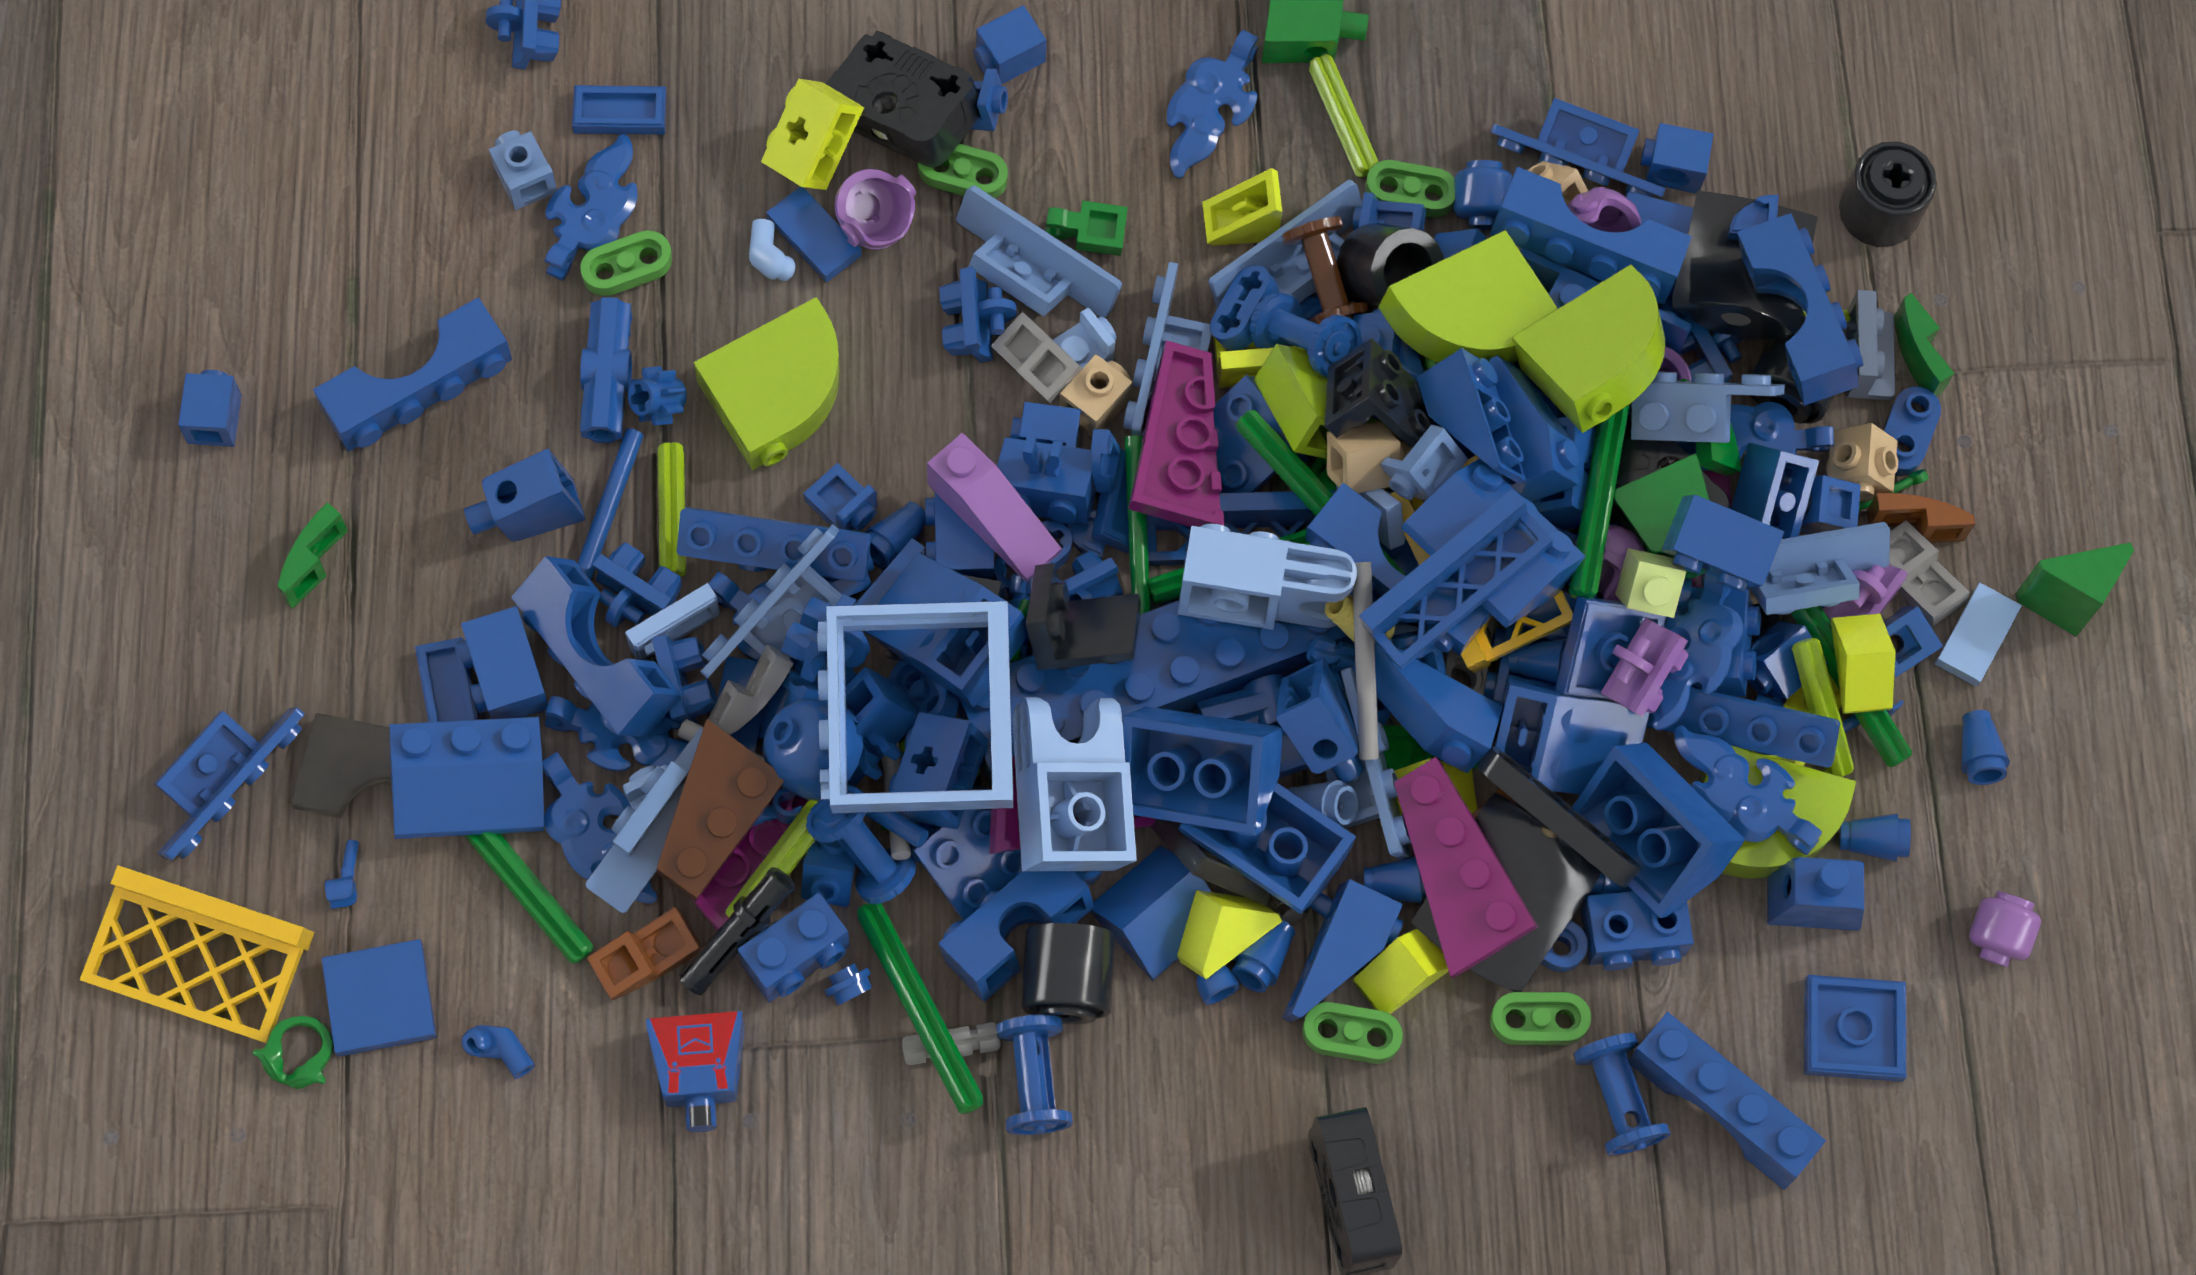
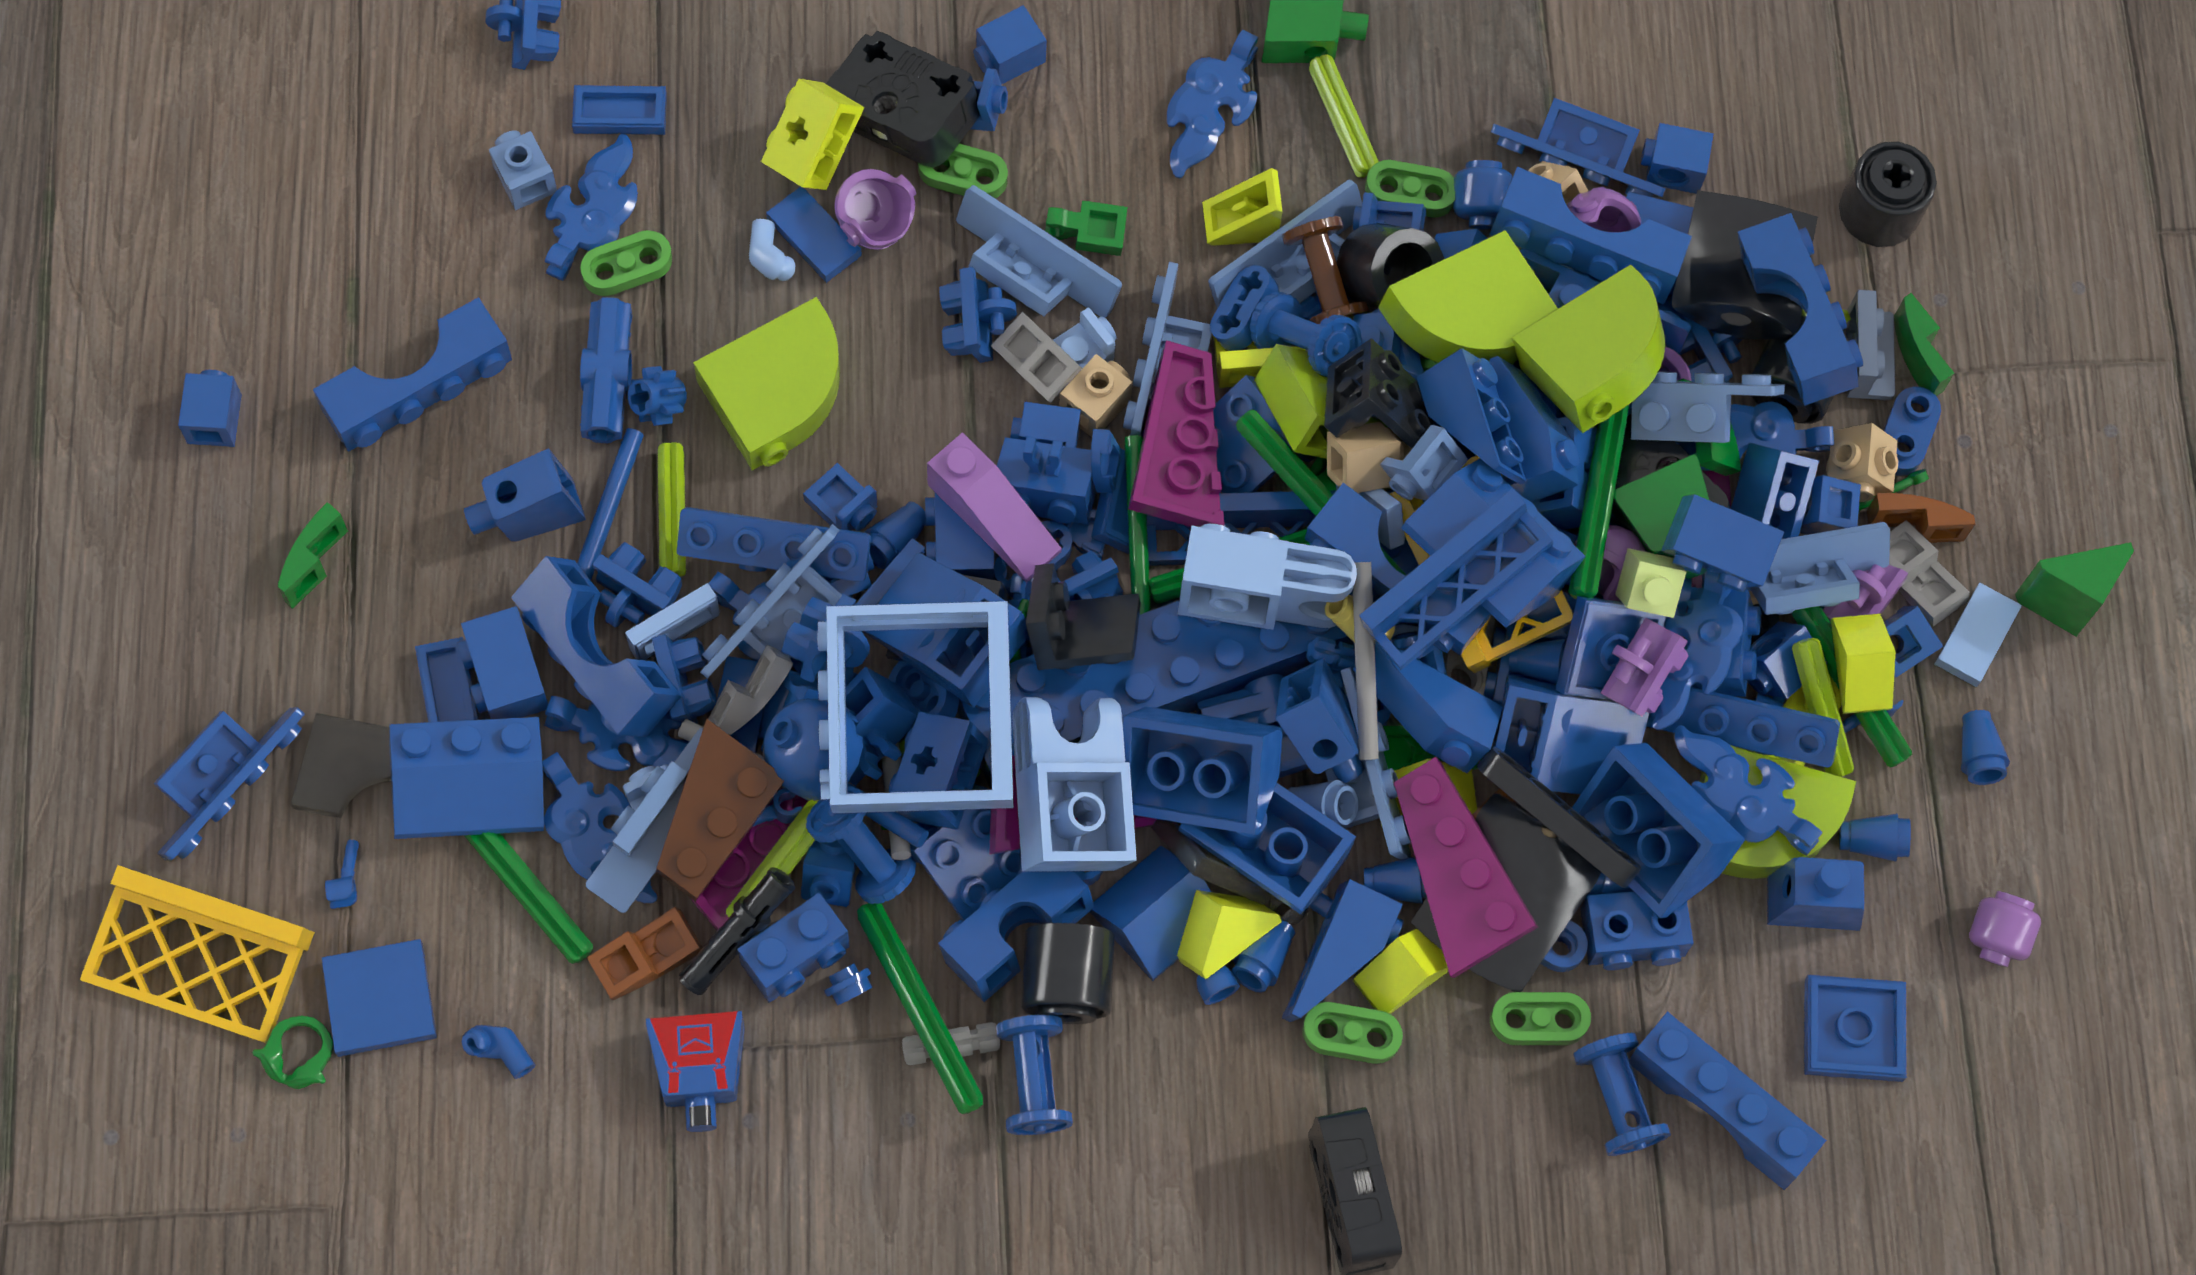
blue tile [1727,195,1779,240] -> none

